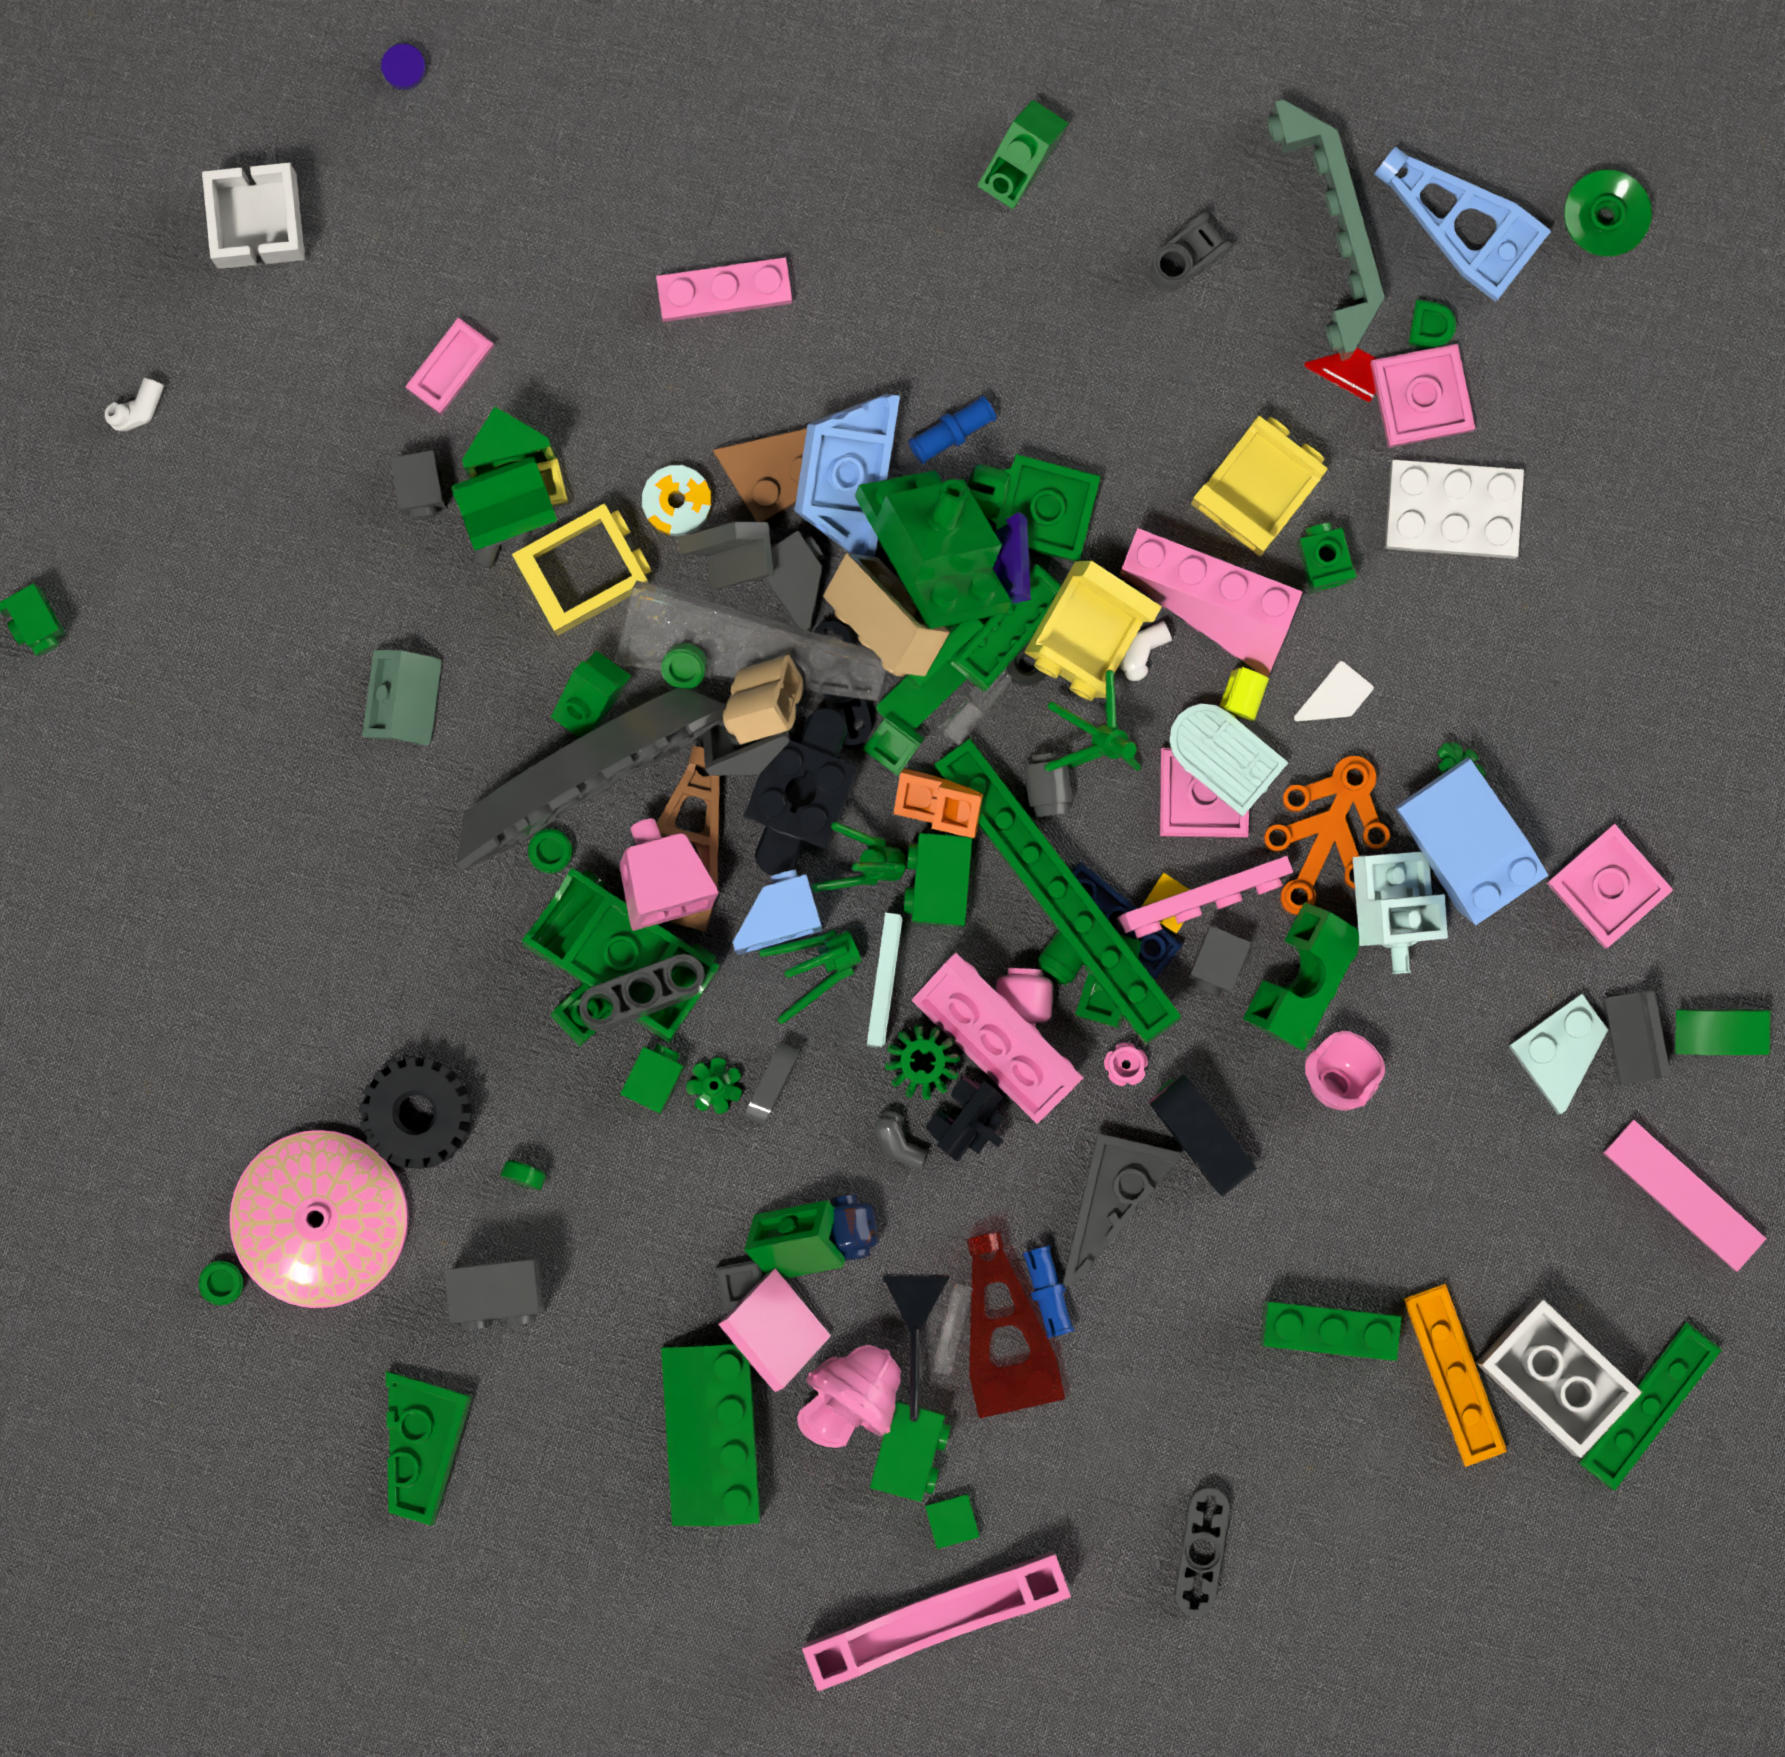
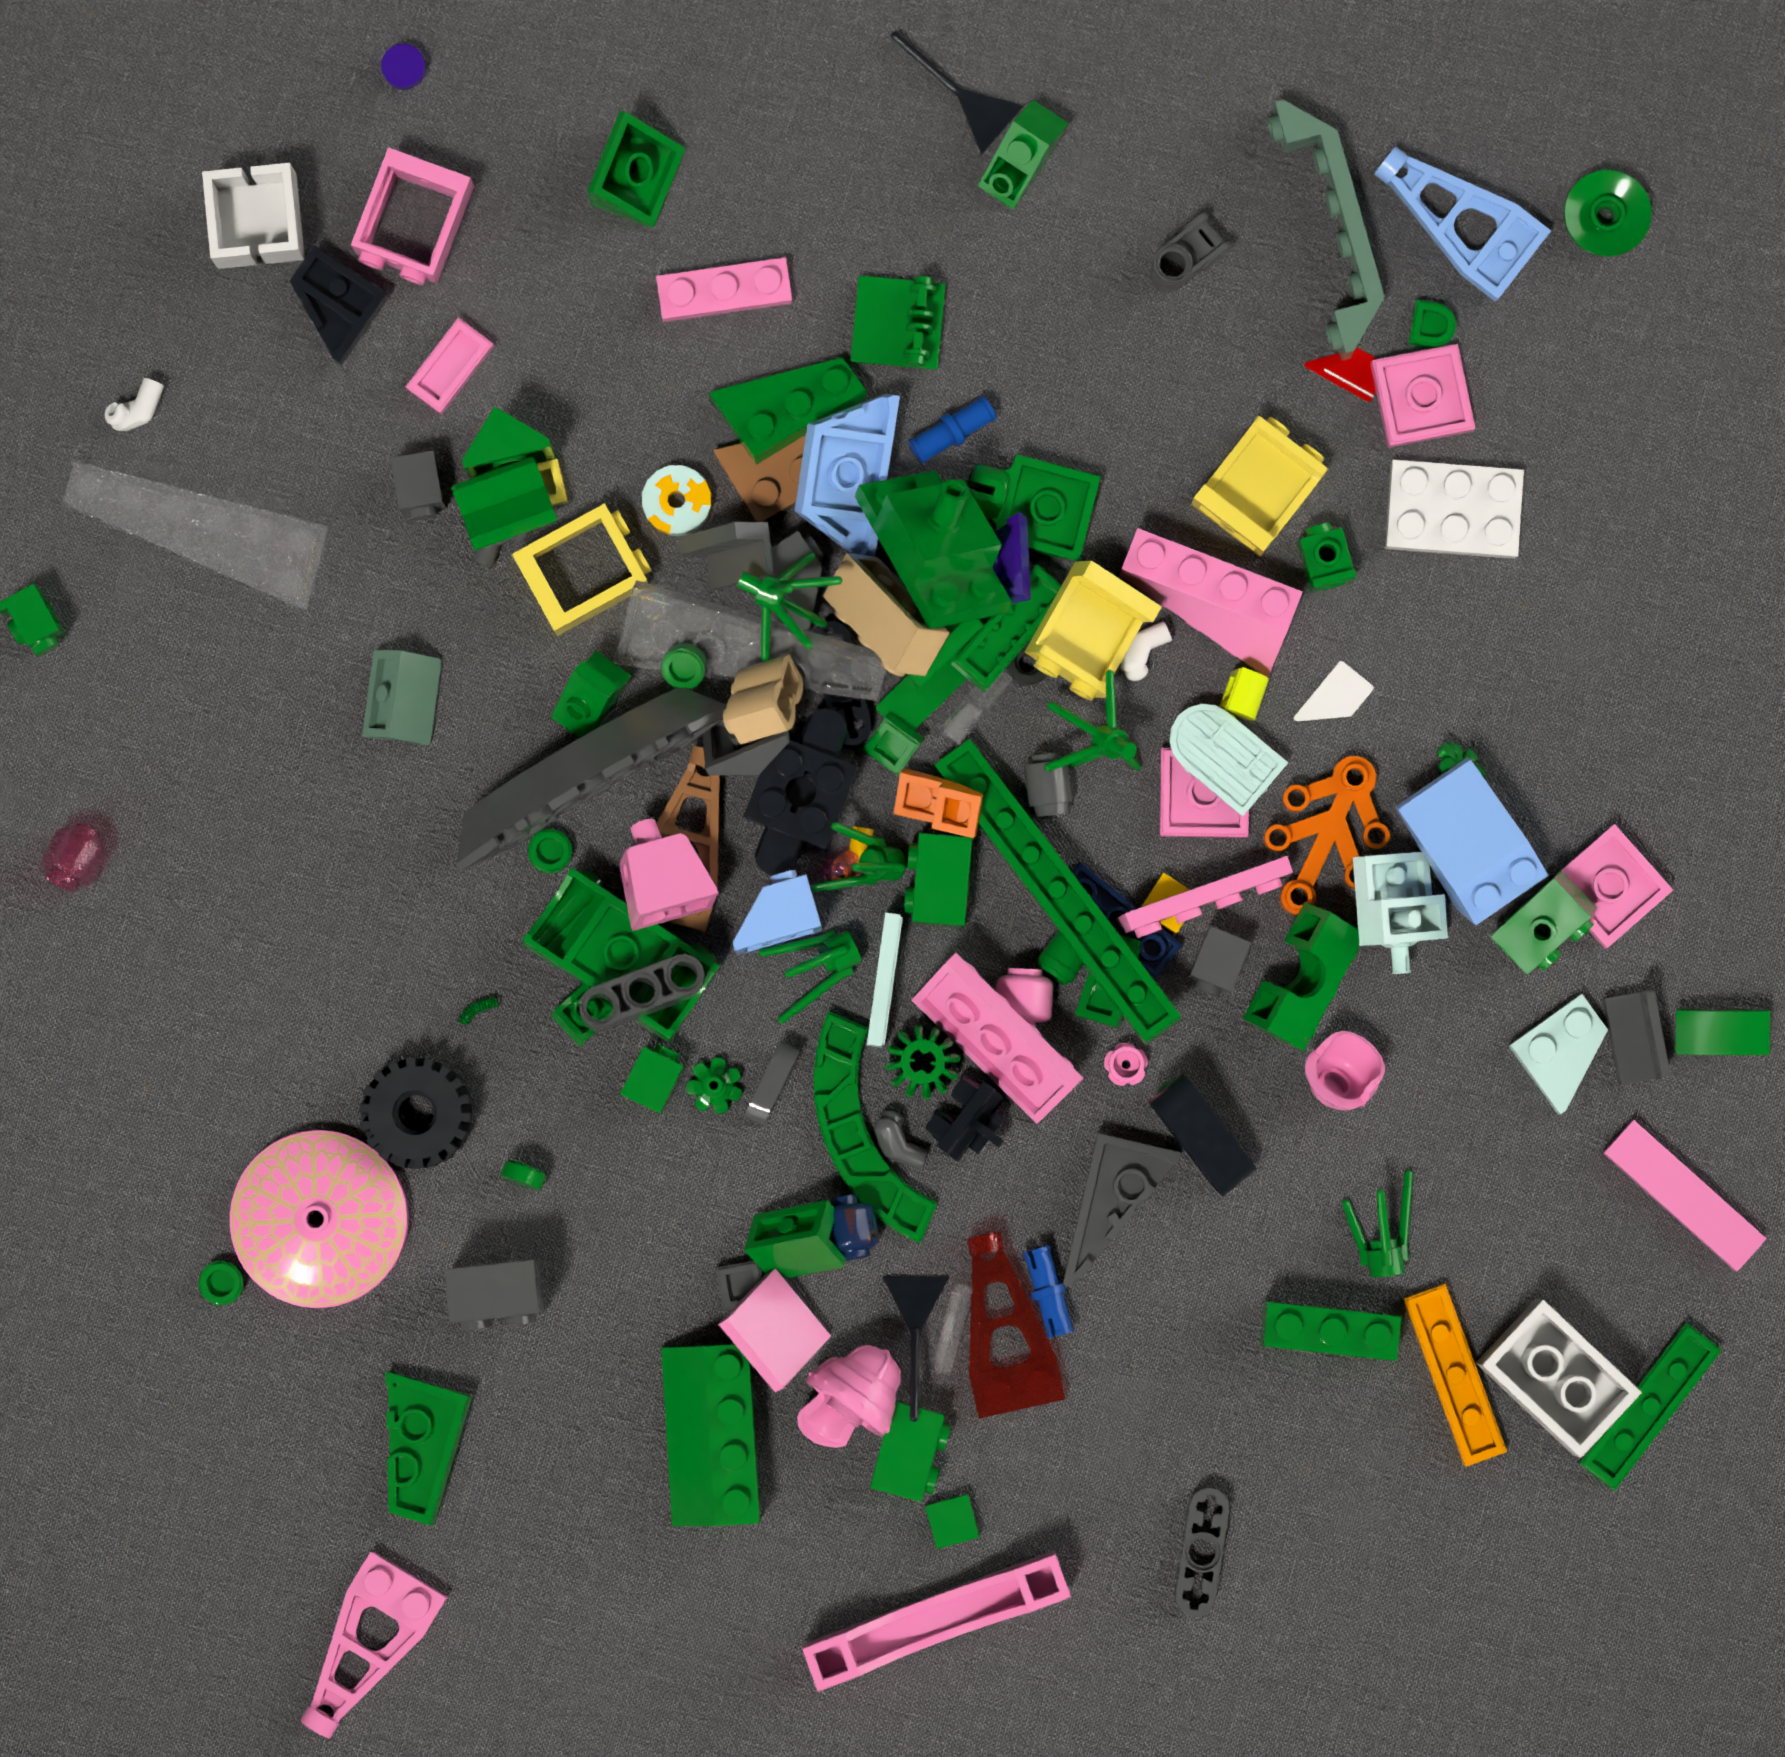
none -> clear pink head [41,823,107,892]
none -> clear wing [63,461,331,612]
none -> black wing [290,245,388,365]
none -> bright pink plate [300,1551,448,1739]
none -> bright pink window [351,147,474,285]
none -> green leg [457,996,498,1025]
none -> green slope [587,111,686,228]
none -> green wing [709,357,867,465]
none -> green plant [737,552,843,661]
none -> green tile [813,1011,937,1244]
none -> arm [822,826,874,880]
none -> green hinge [850,275,946,370]
none -> black piece [890,31,1024,155]
none -> green plant [1342,1170,1413,1277]
none -> brick [1490,869,1597,975]

